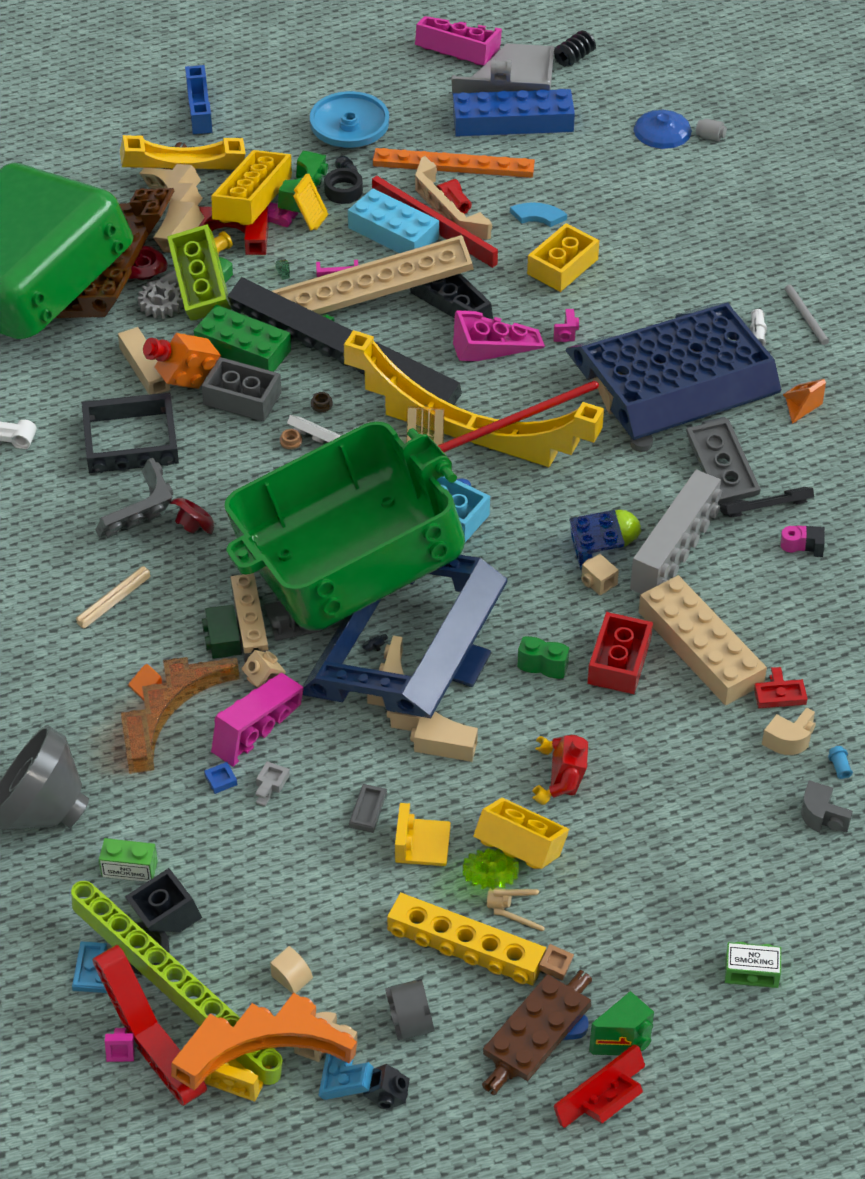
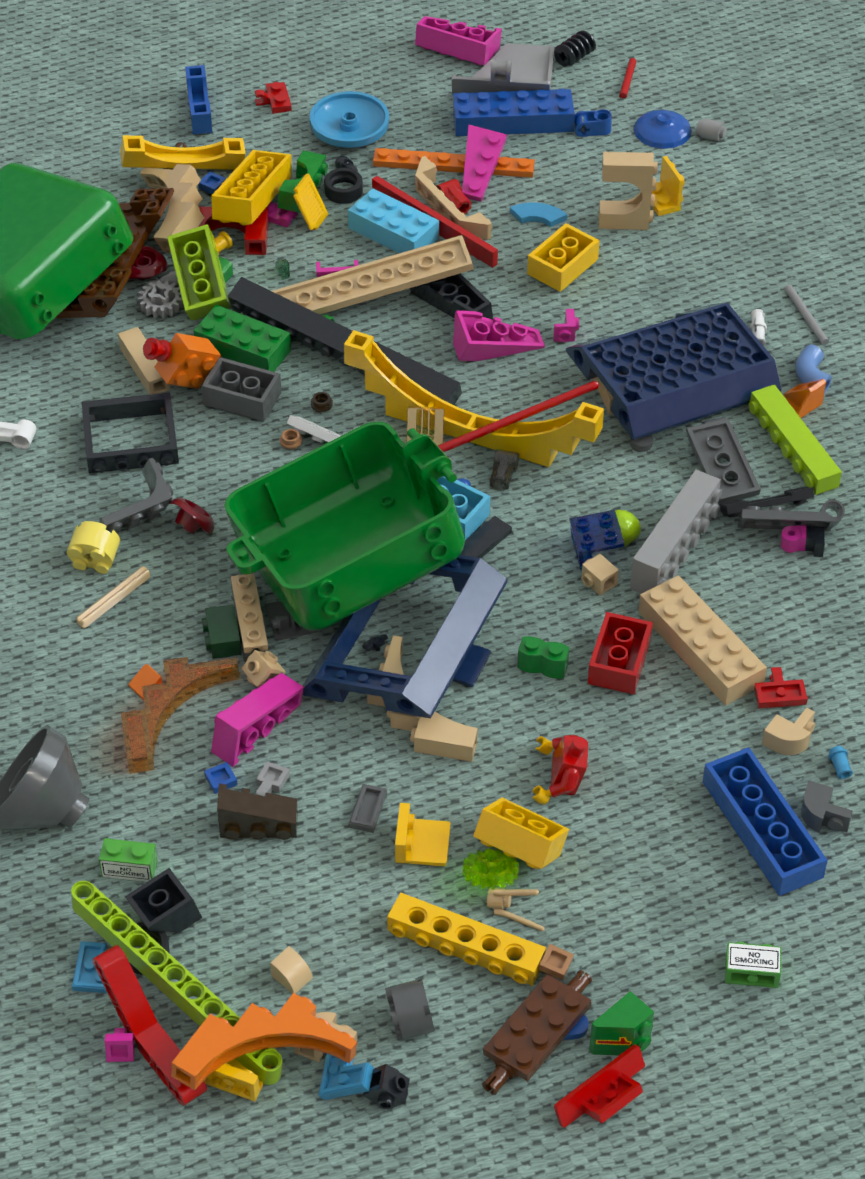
none -> light yellow brick [67,521,120,574]
none -> blue plate [198,172,226,194]
none -> dark brown wedge [217,783,298,840]
none -> red plate [255,82,292,114]
none -> black tile [460,516,512,558]
none -> dark pink wing [462,125,507,202]
none -> clear smoke piece [490,449,520,491]
none -> blue piece [574,109,612,137]
none -> tan arch [599,152,658,230]
none -> red bar [619,58,637,99]
none -> yellow bracket [652,156,685,216]
none -> blue brick [702,747,828,896]
none -> dark grey hinge [738,500,845,531]
none -> lime brick [749,384,842,495]
none -> medium blue cylinder [795,344,832,394]

